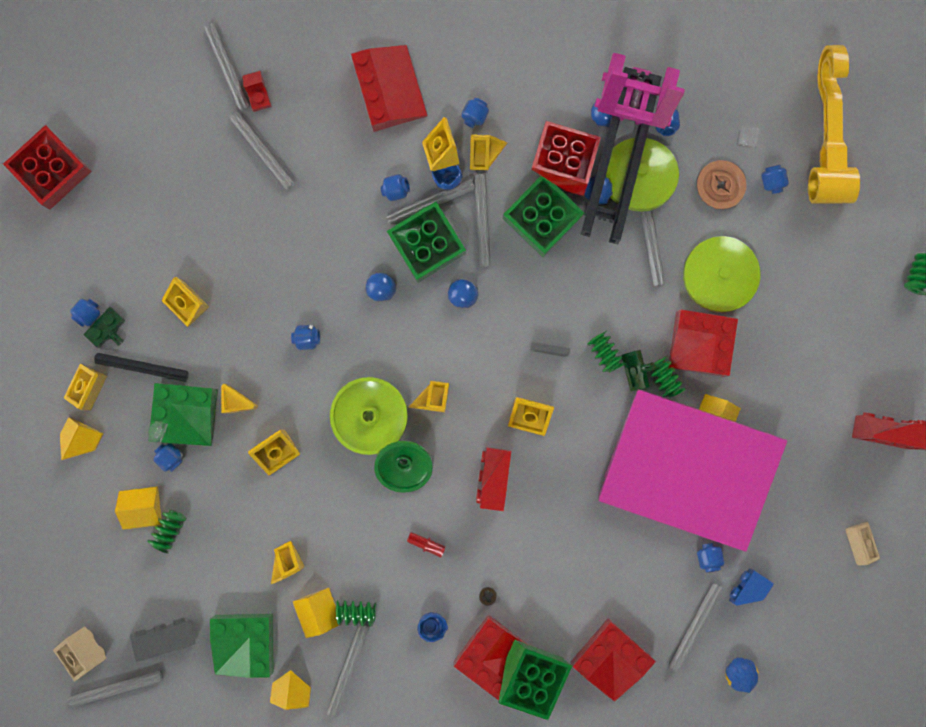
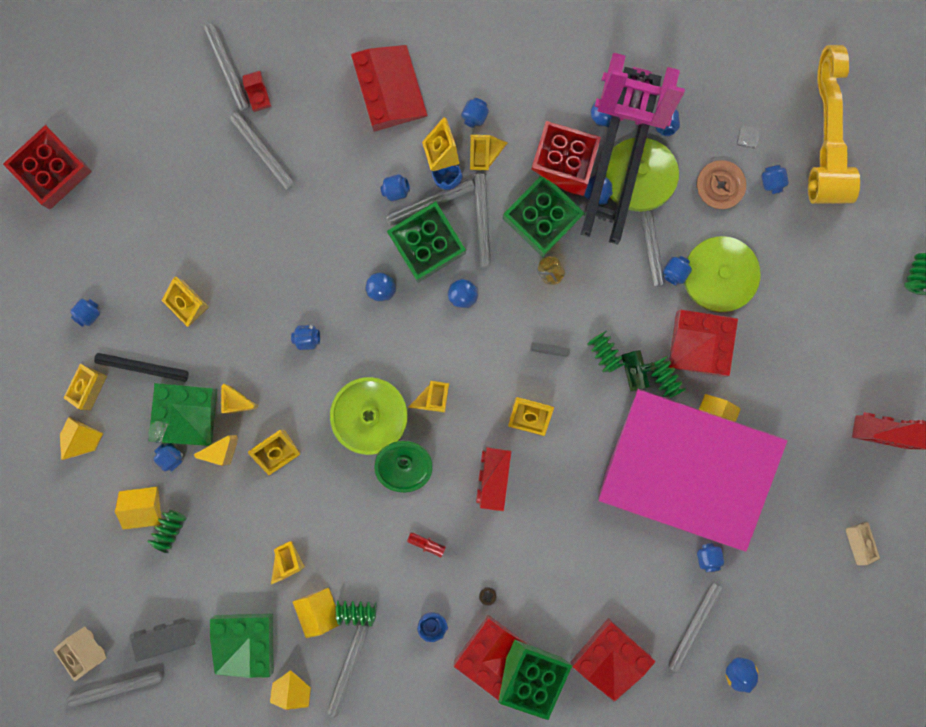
dark green plate [83,307,126,348] -> none
blue slope [729,568,774,606] -> none
none -> yellow slope [194,435,238,466]
none -> clear yellow head [537,256,565,285]
none -> blue head [663,256,692,286]

